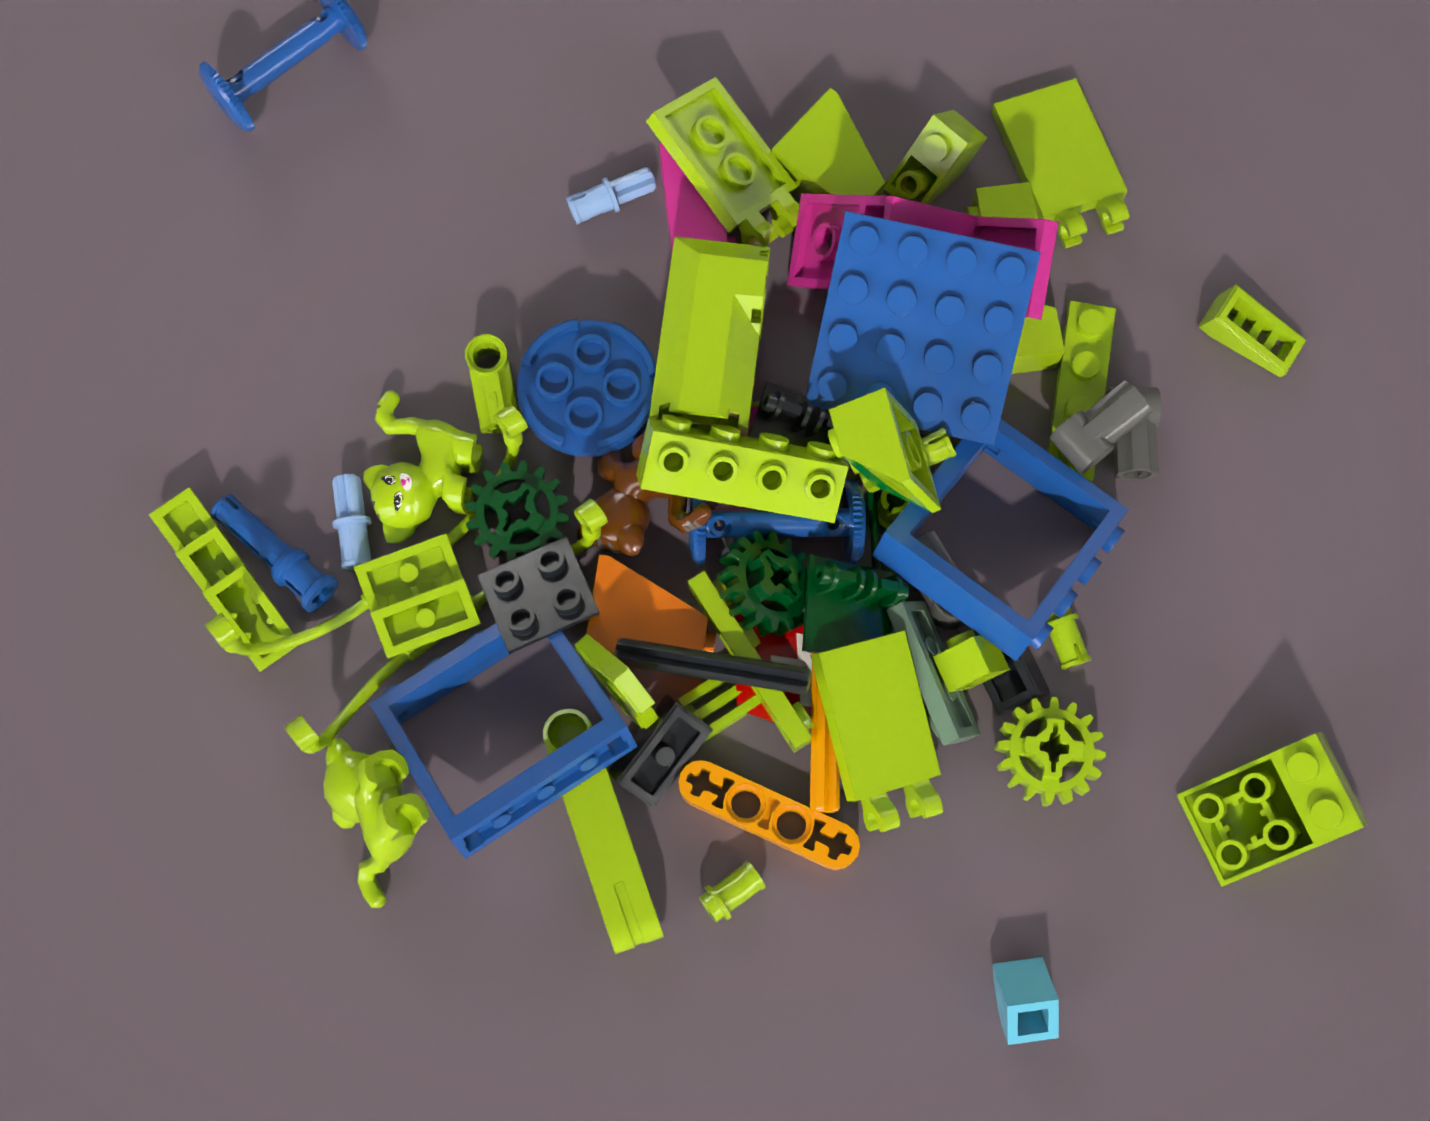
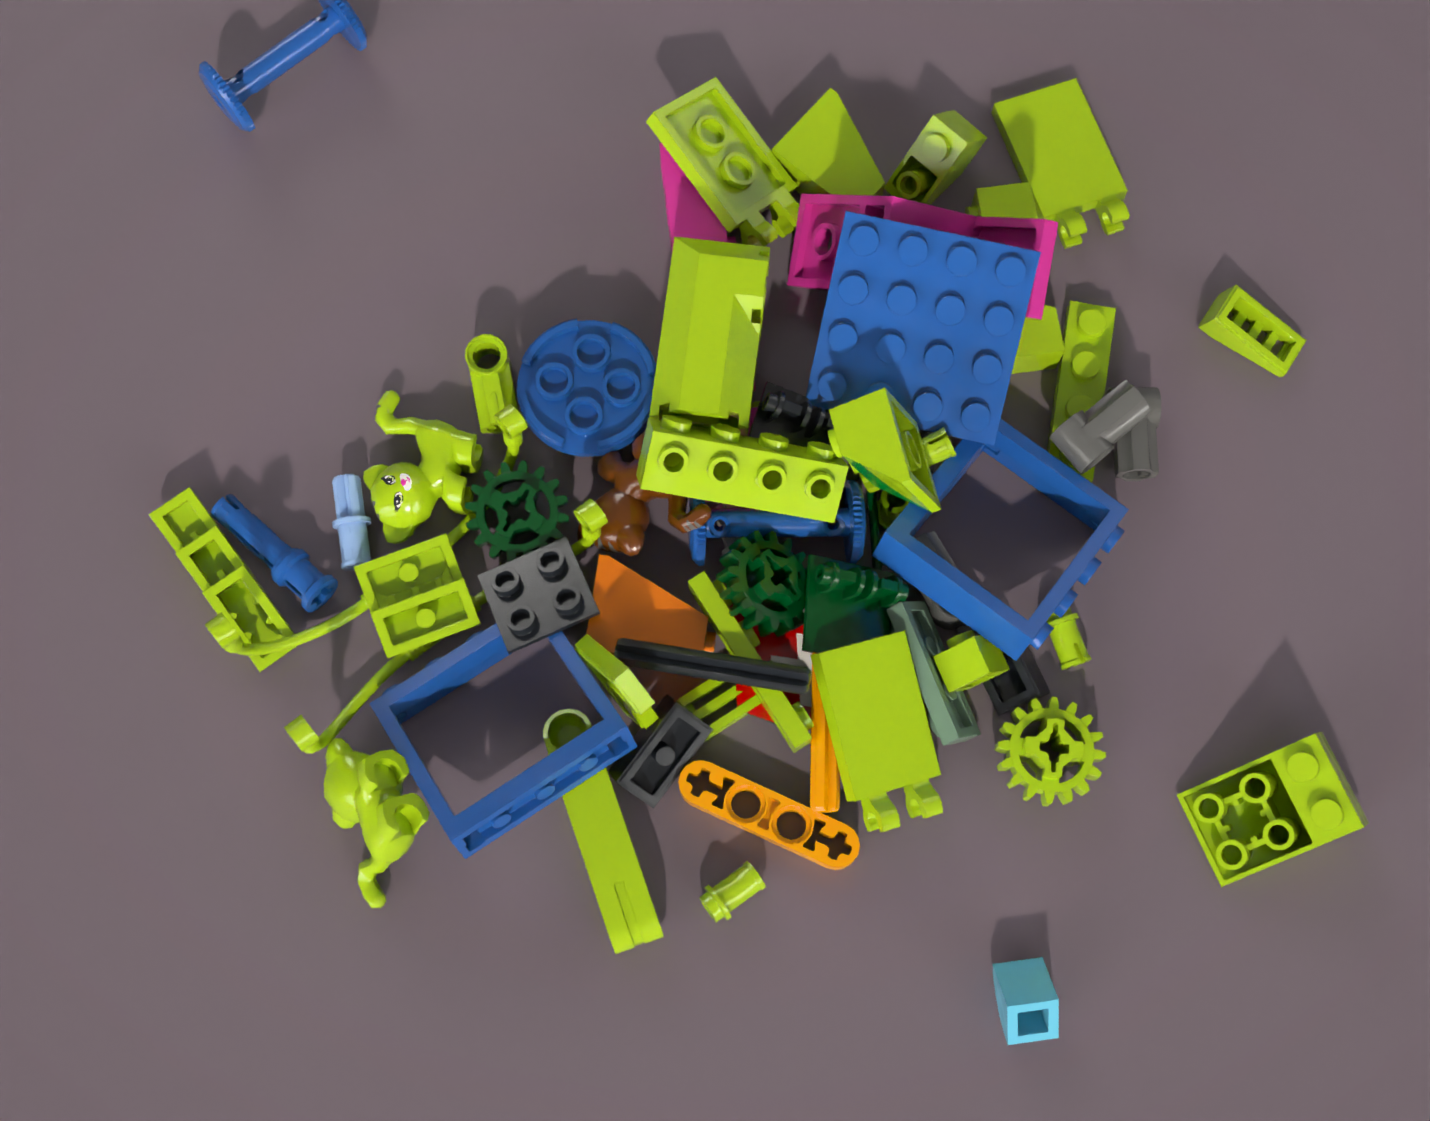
light blue axle [566,167,657,225] -> none

